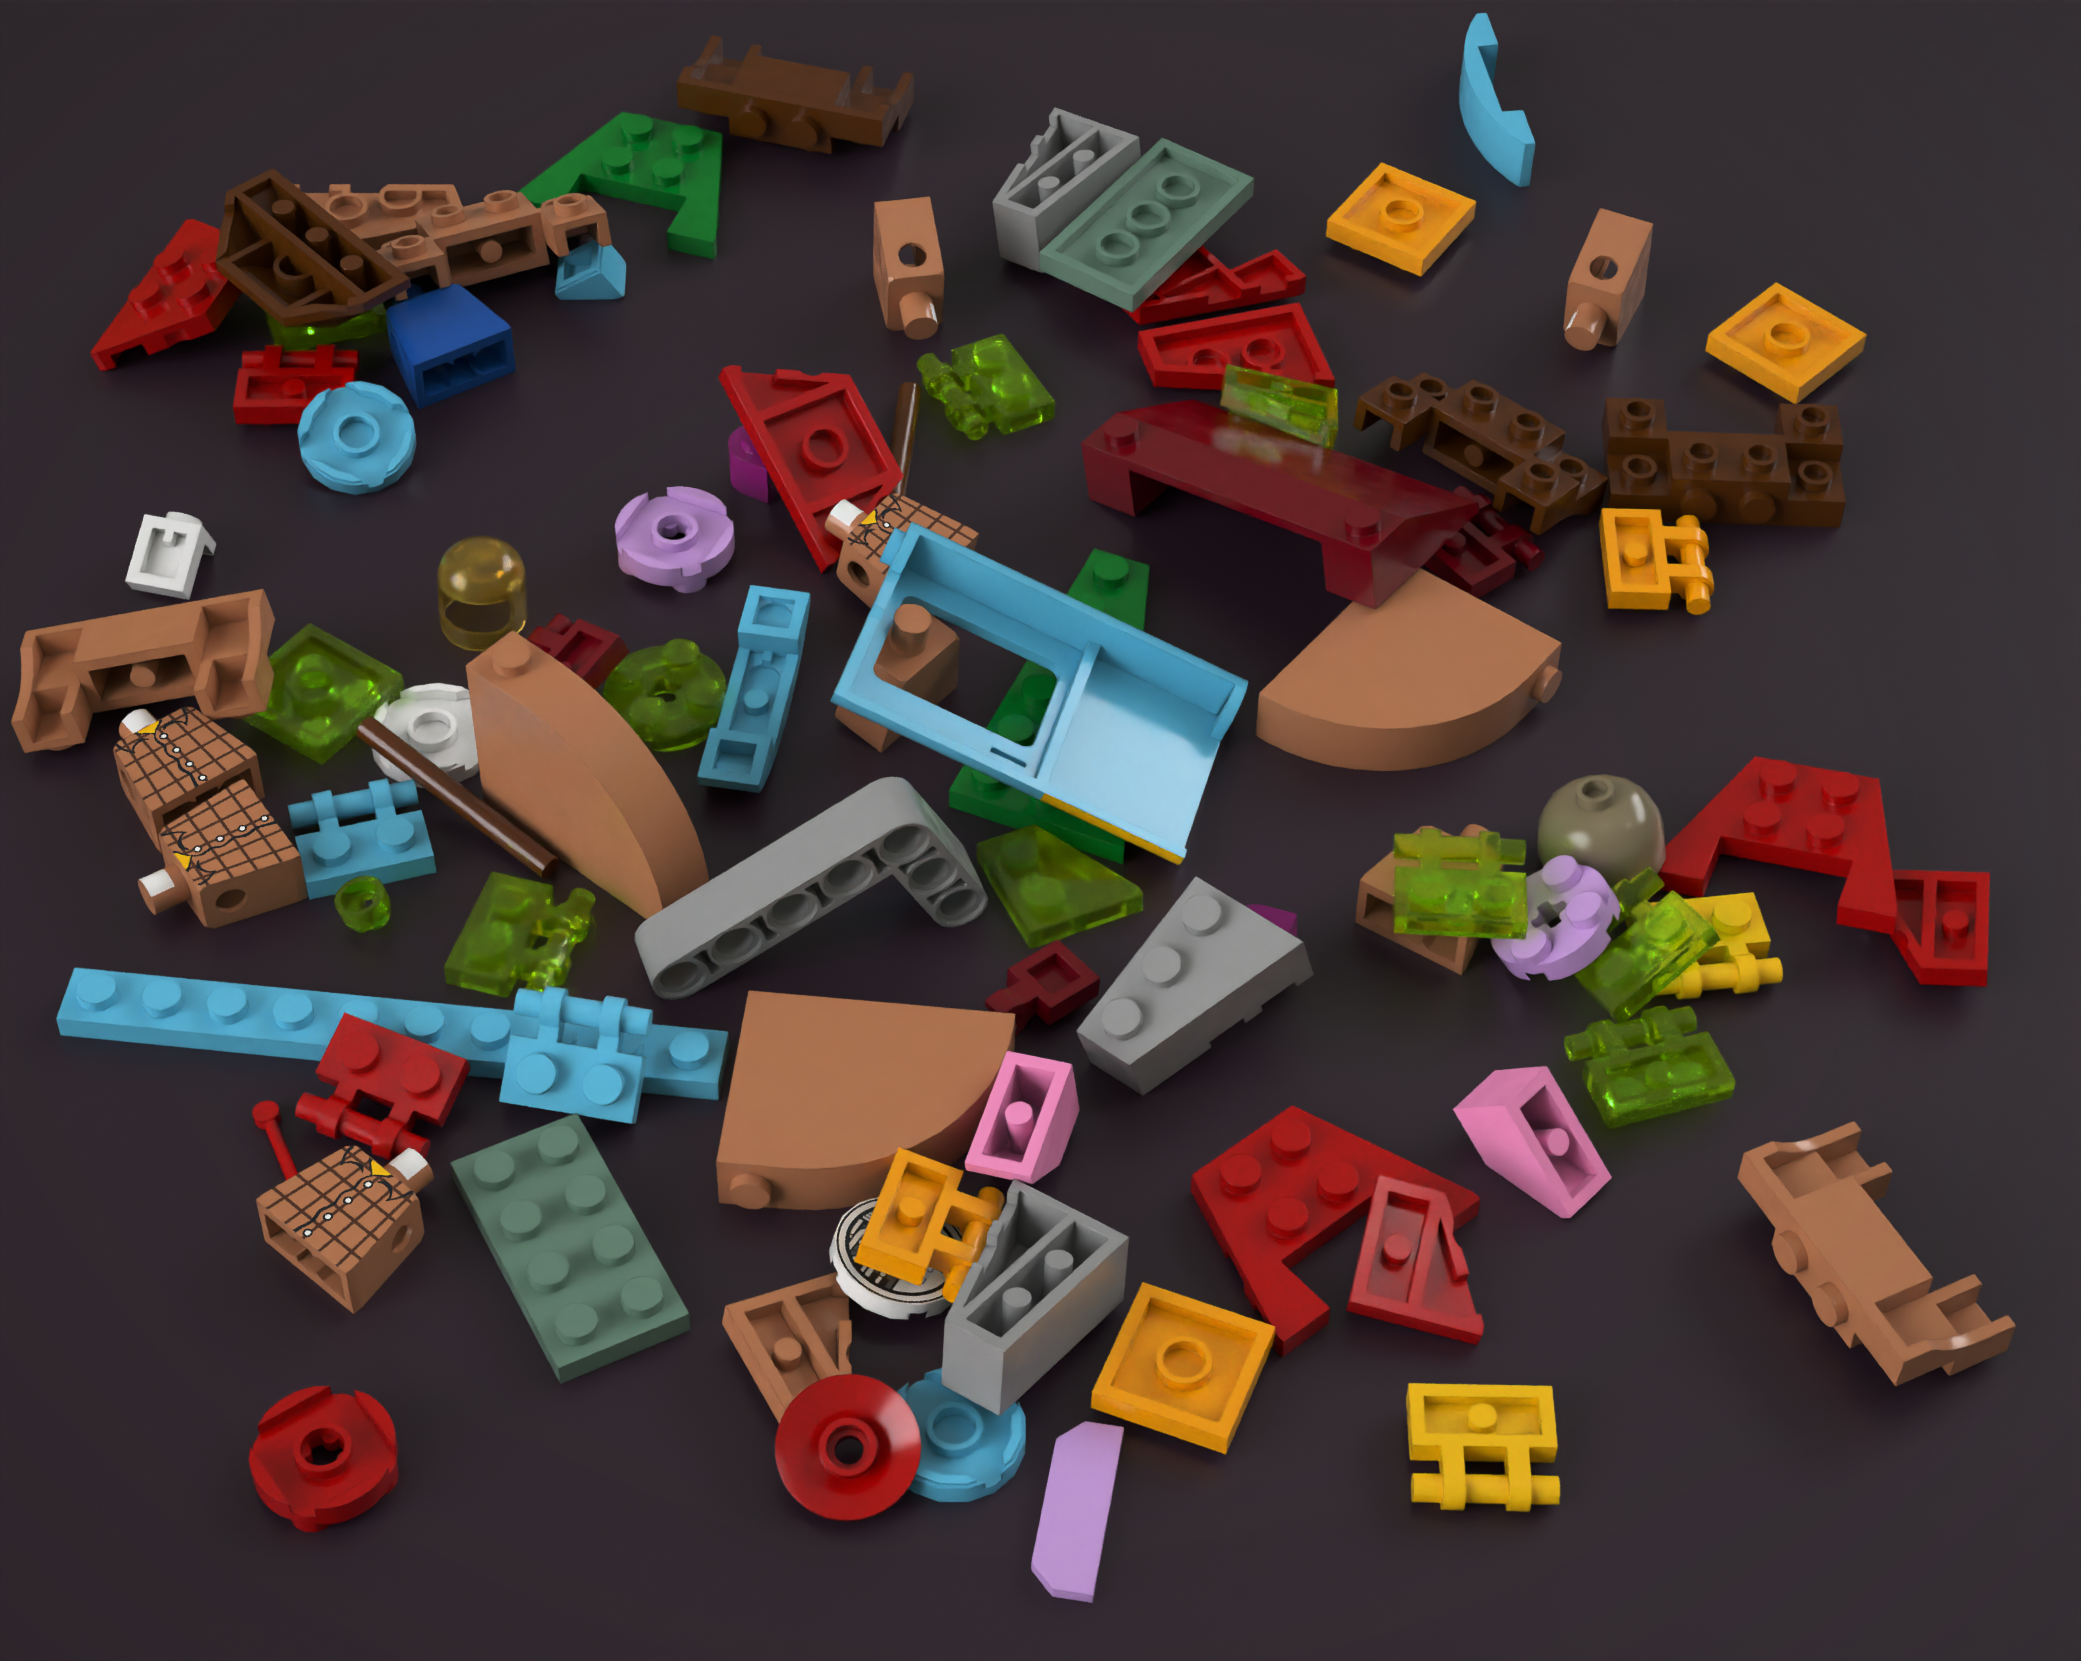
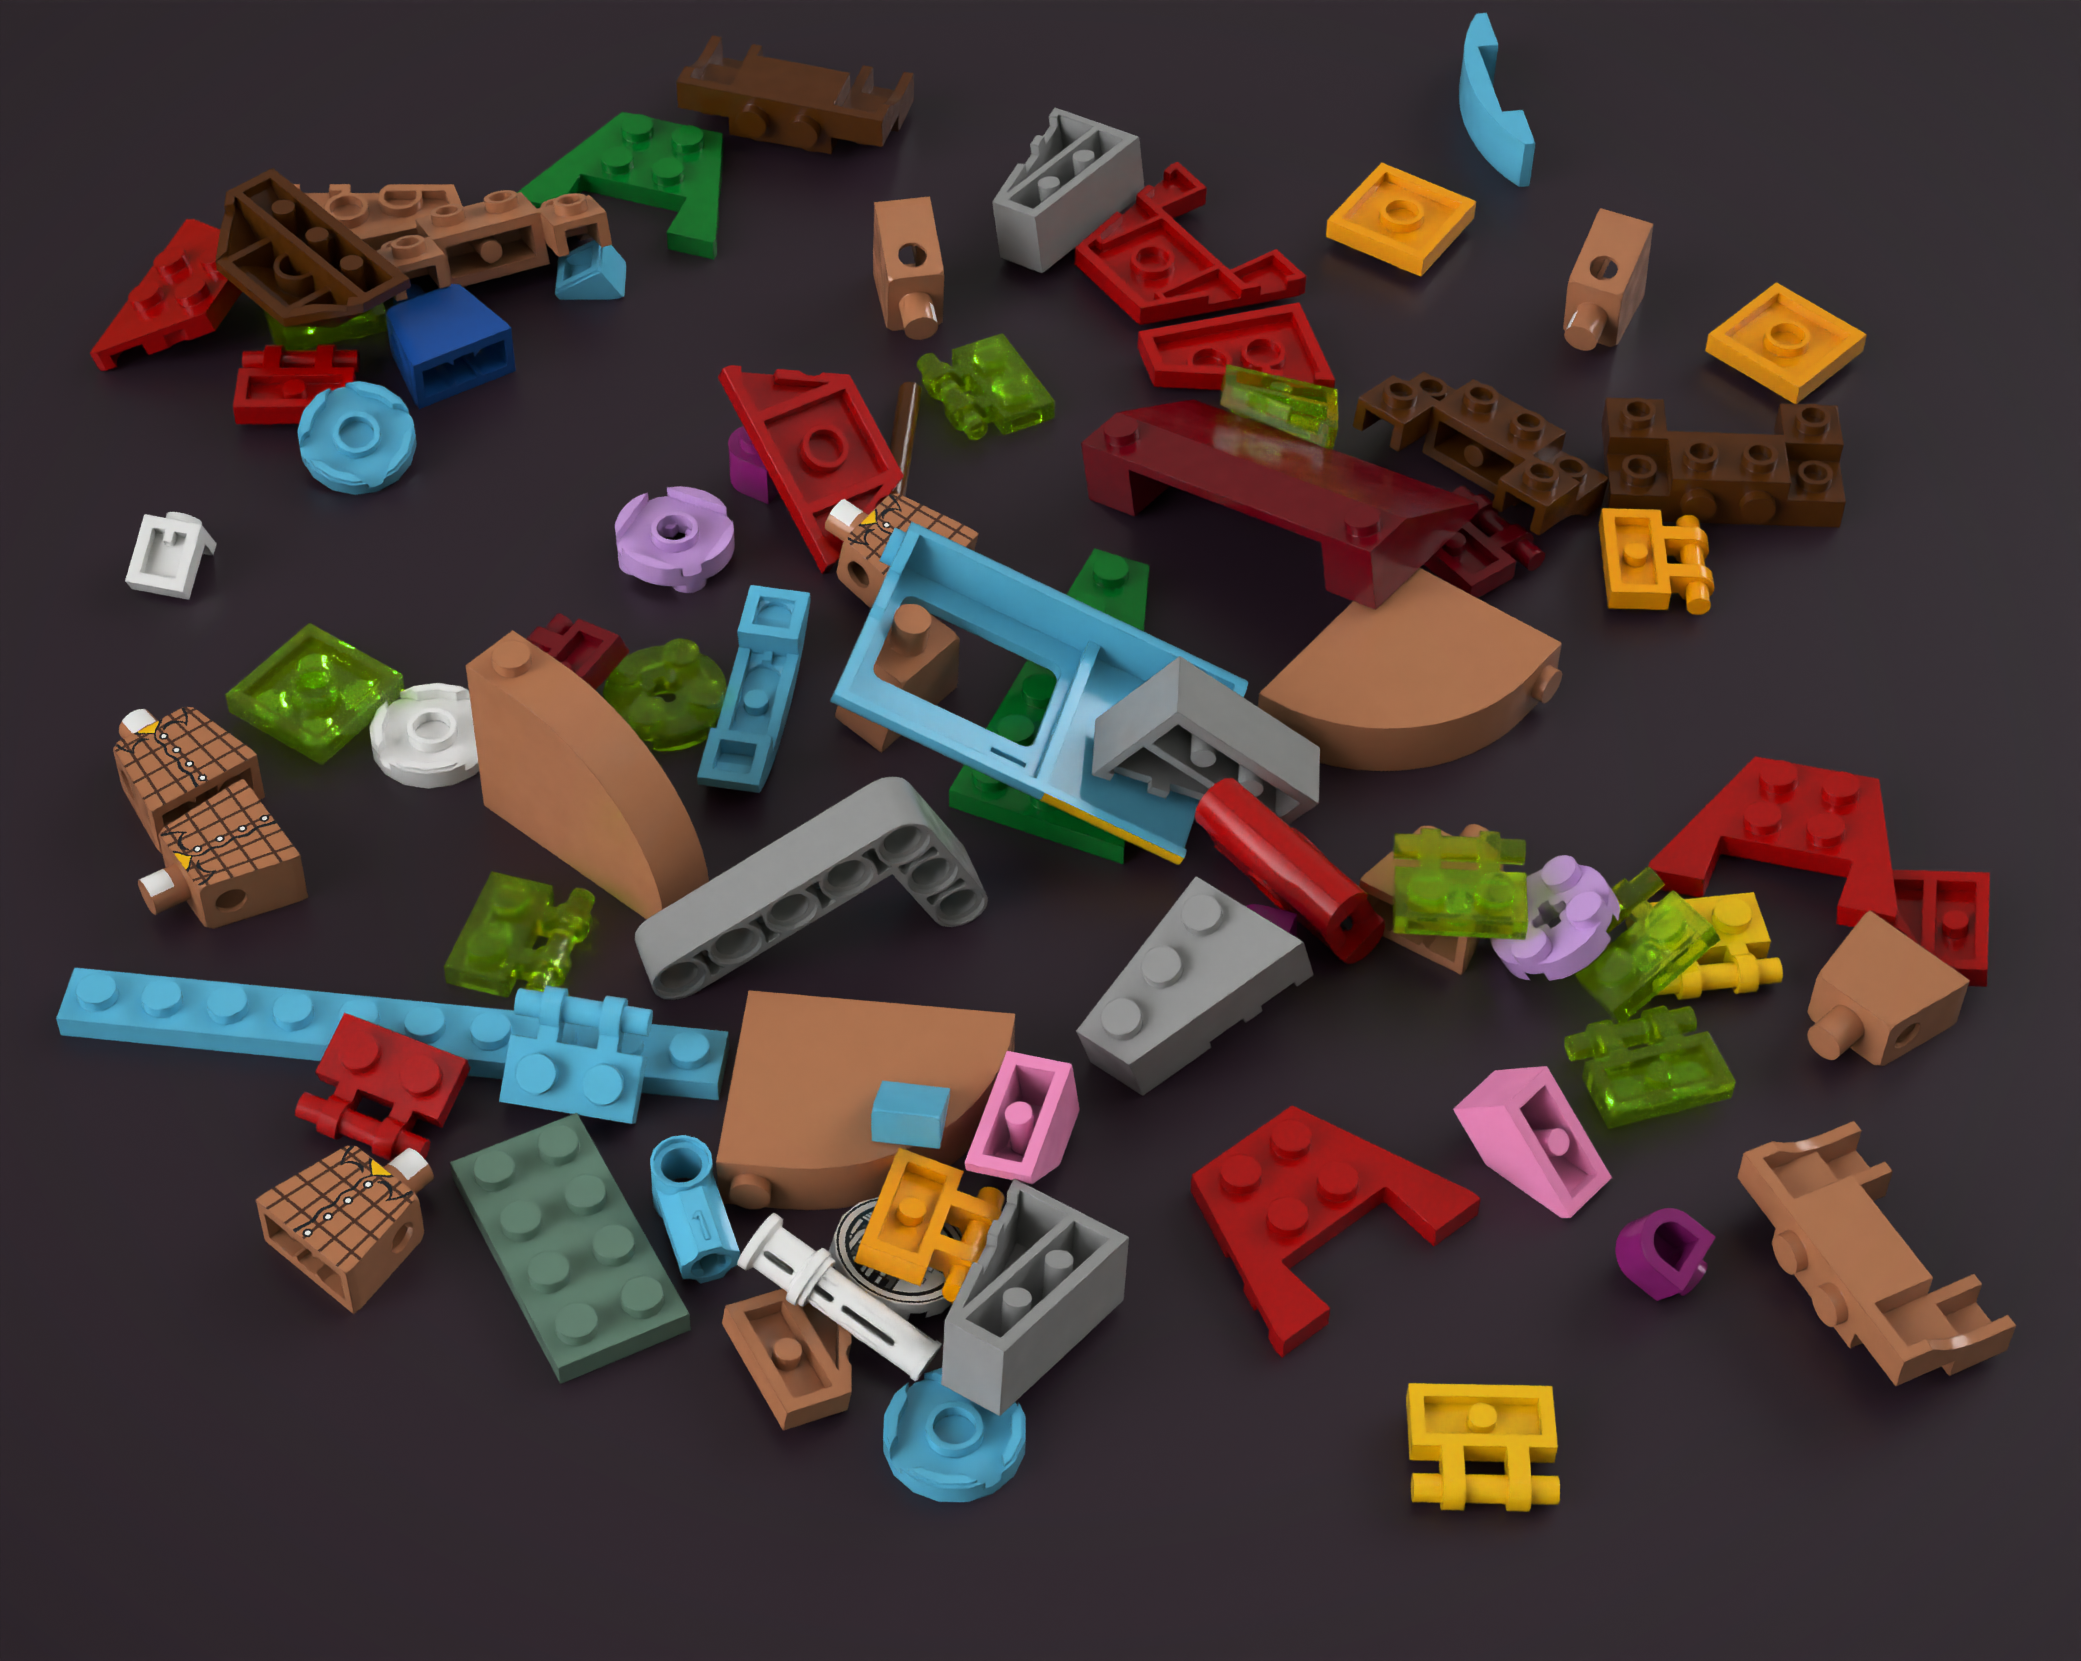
nougat bracket [11,589,275,753] -> none
red plate [249,1386,399,1532] -> none
red hinge [252,1100,298,1180] -> none
medium azure plate [287,778,437,900] -> none
clear neon green hinge [334,876,392,933] -> none
reddish brown bar [356,716,559,879] -> none
clear yellow helmet [437,535,527,651] -> none
red dish [775,1374,921,1522] -> none
clear neon green wing [976,824,1143,949] -> none
dark red plate [985,939,1101,1037] -> none
lavender piece [1031,1421,1124,1603] -> none
sand green plate [1039,138,1254,313] -> none
light orange plate [1091,1282,1276,1454] -> none
red wing [1346,1175,1484,1345] -> none
dark tan cylinder [1538,774,1666,894] -> none
none -> medium azure piece [650,1135,740,1284]
none -> white pin [737,1213,942,1382]
none -> medium azure slope [871,1081,950,1149]
none -> light grey wedge [1092,656,1320,825]
none -> red piece [1195,778,1386,964]
none -> magenta plate [1615,1208,1716,1301]
none -> nougat torso [1807,910,1970,1066]

